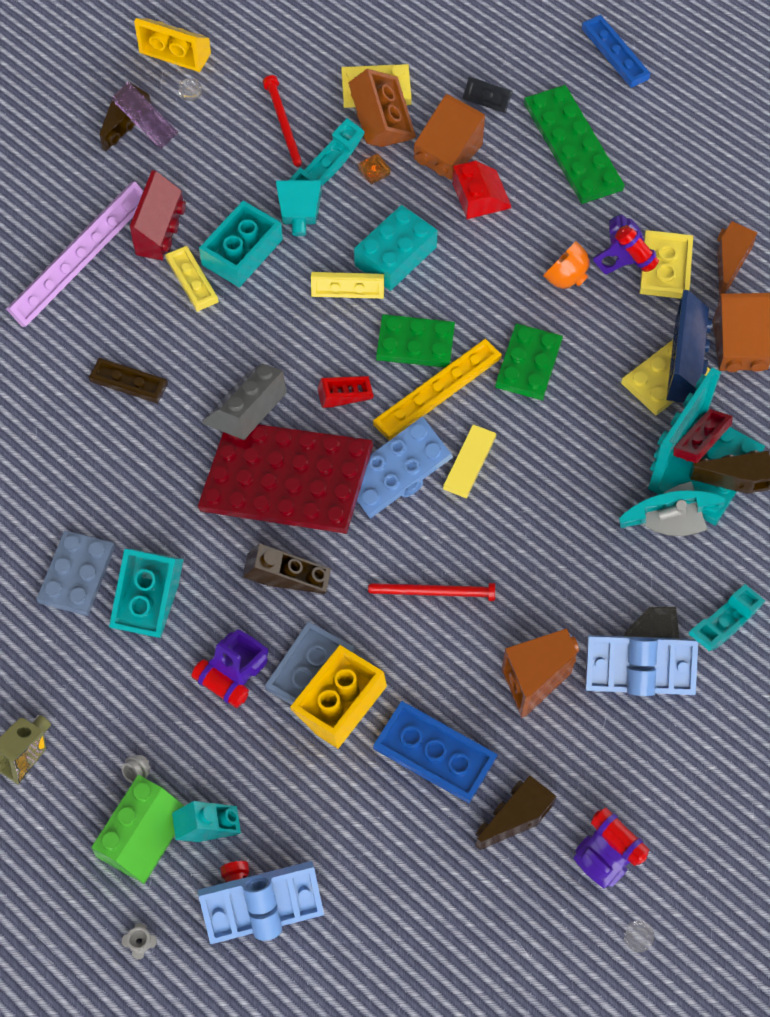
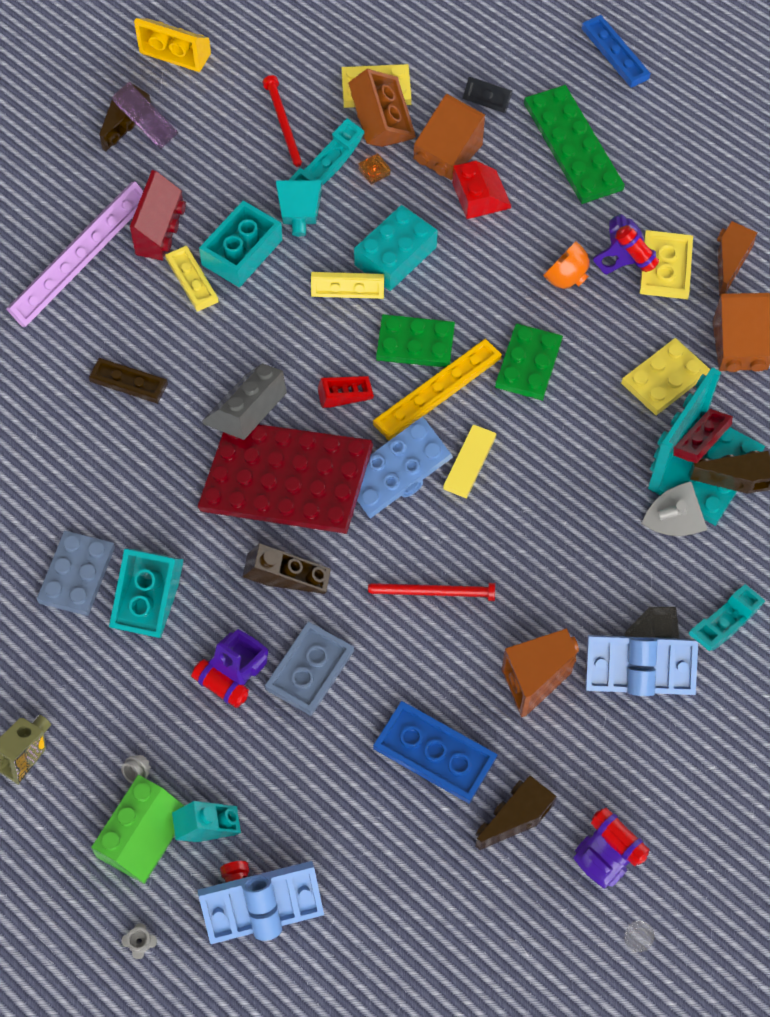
clear tile [179,78,202,101] -> none
yellow slope [290,645,387,749] -> none
teal slope [619,490,724,528] -> none
dark blue slope [666,290,712,403] -> none

